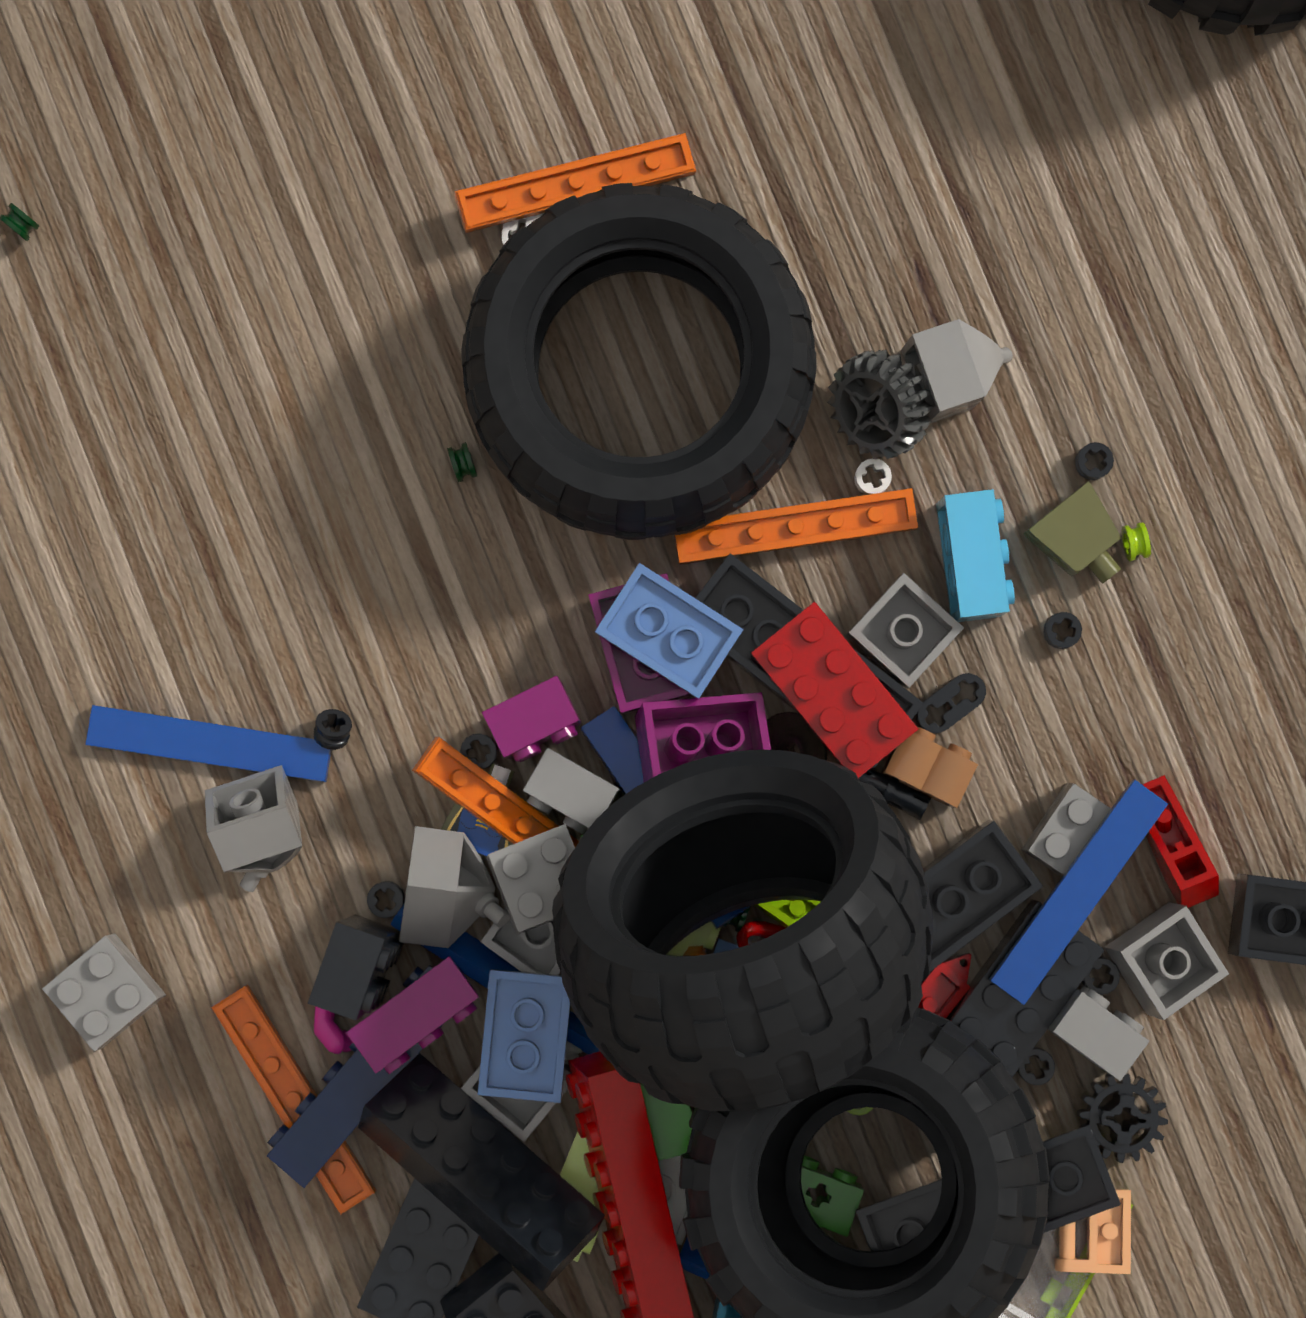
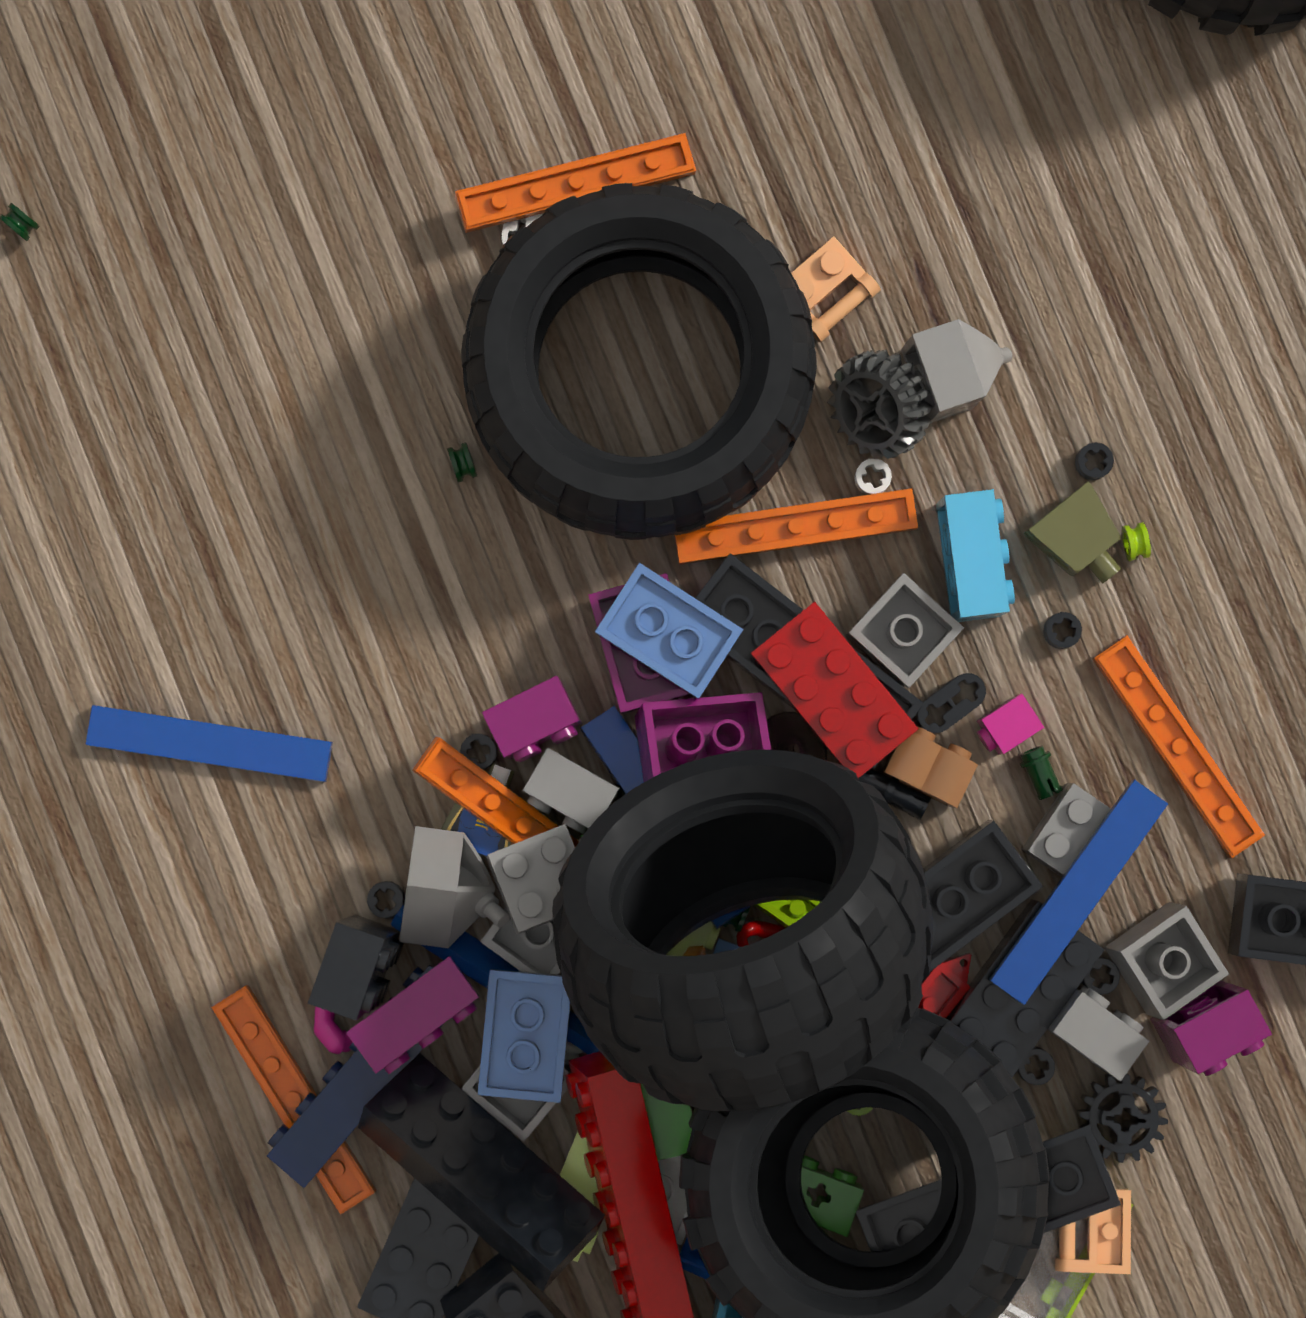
light grey brick [42,933,166,1052] -> none
light grey piece [205,765,302,892] -> none
black bush [313,709,352,750] -> none
red slope [1142,775,1219,908] -> none
none -> light nougat plate [791,236,881,343]
none -> dark pink brick [976,694,1045,755]
none -> dark green pin [1020,745,1063,800]
none -> orange tile [1092,635,1265,858]
none -> magenta brick [1150,981,1272,1076]

